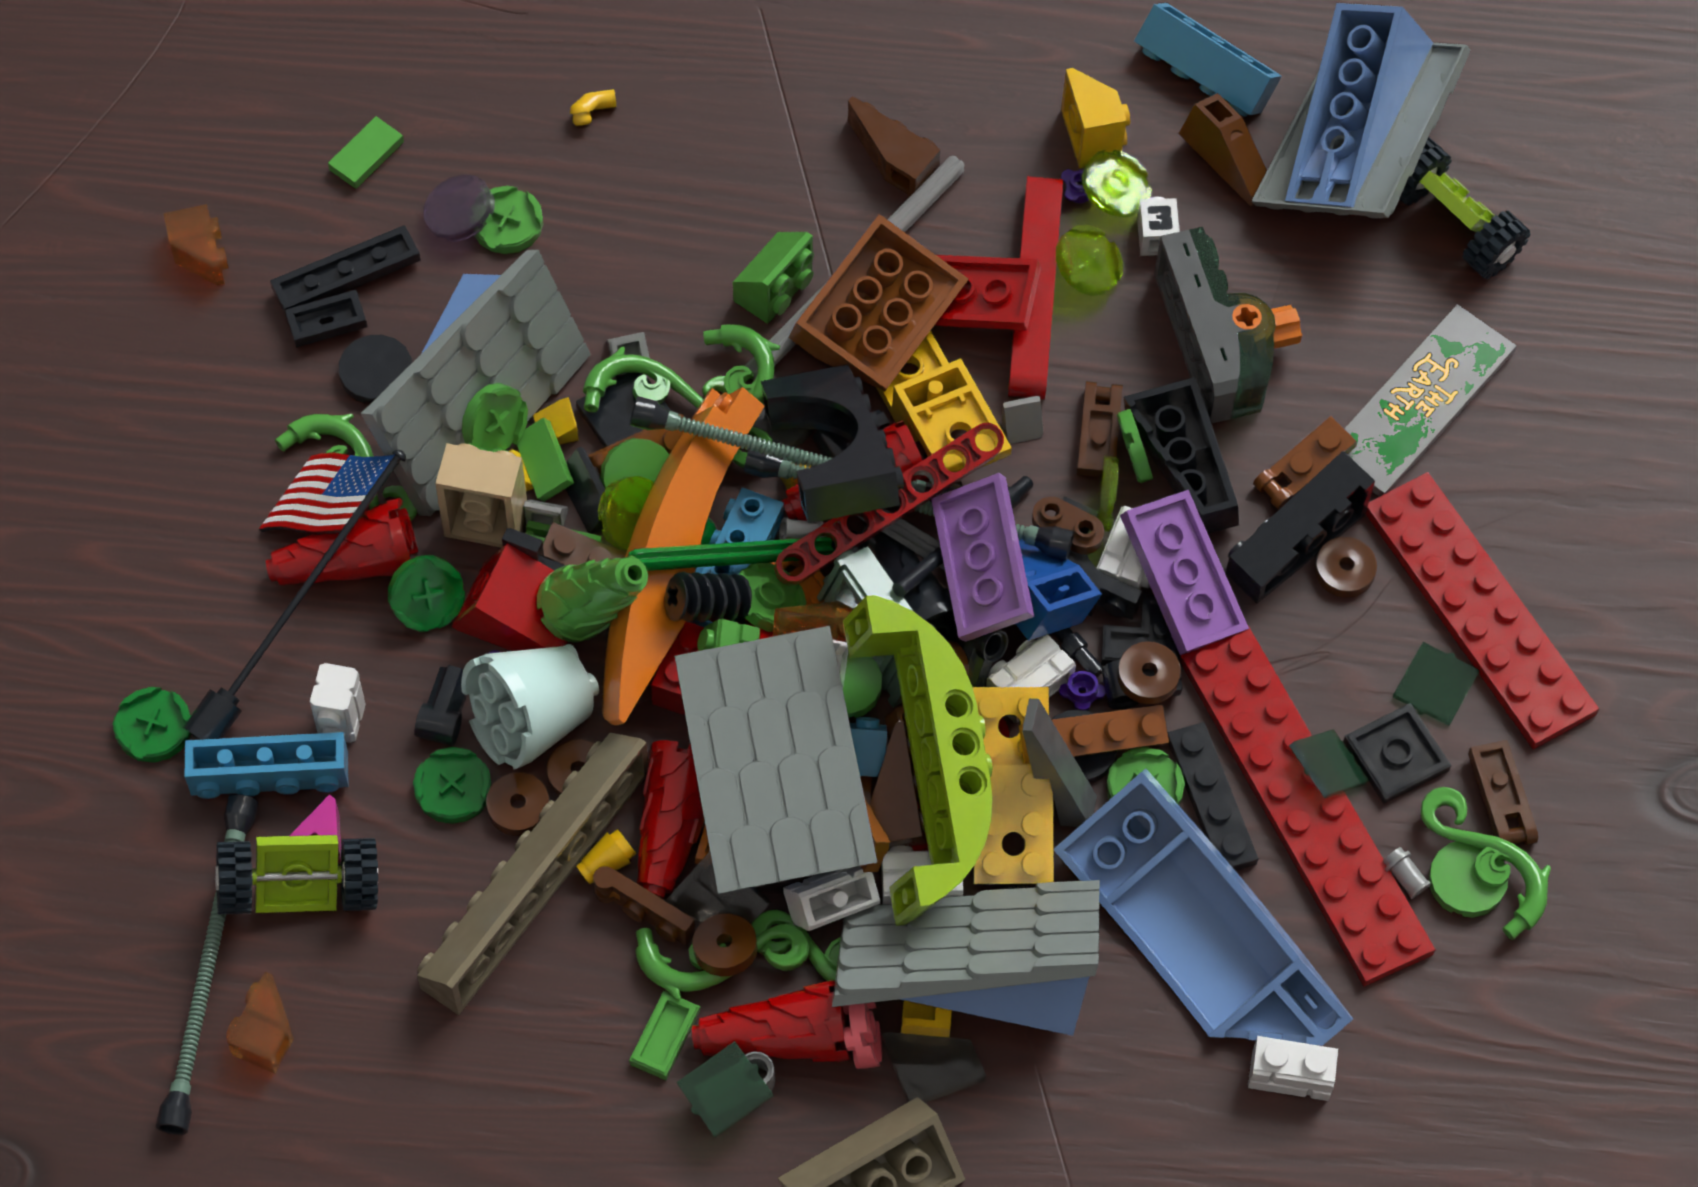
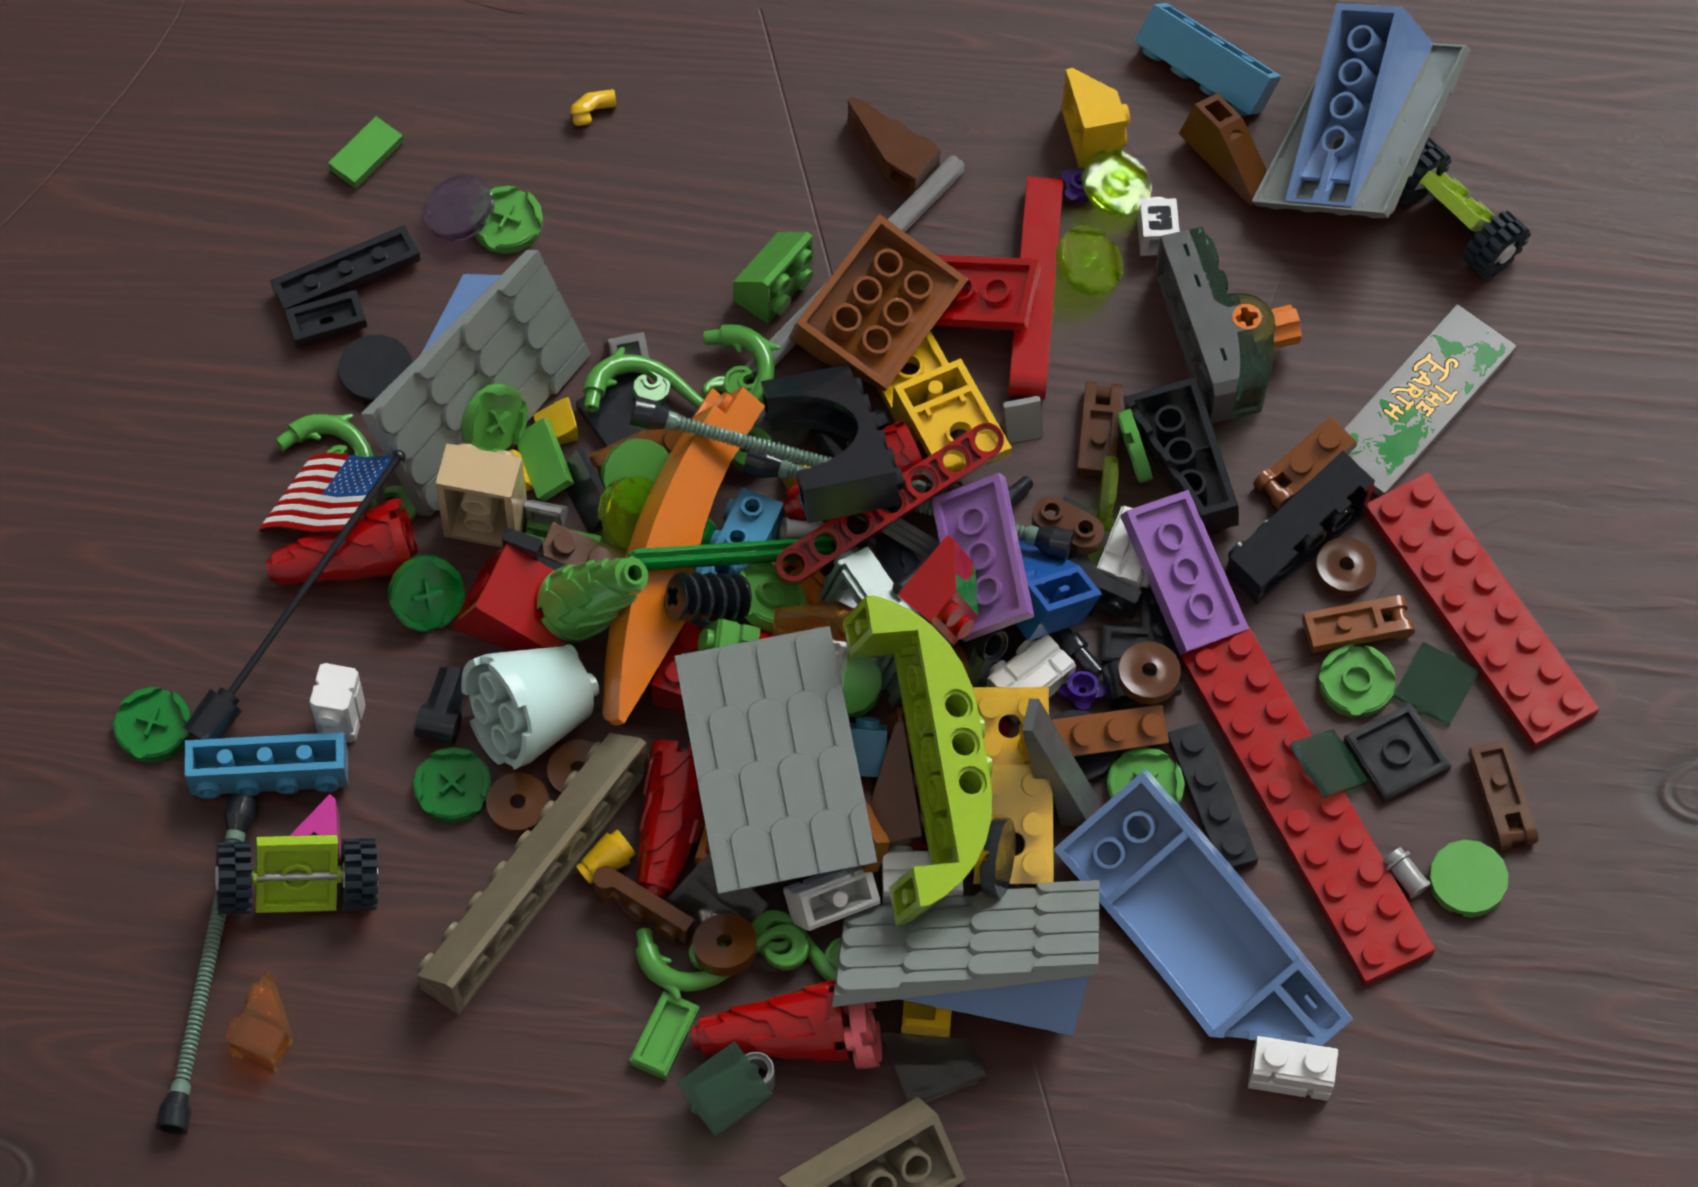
clear orange slope [163,204,229,286] -> none
bright green plant [1420,787,1551,940] -> none
none -> red slope [897,535,978,646]
none -> black tile [980,818,1016,898]
none -> dark orange plate [1302,595,1415,653]
none -> bright green tile [1318,644,1395,719]

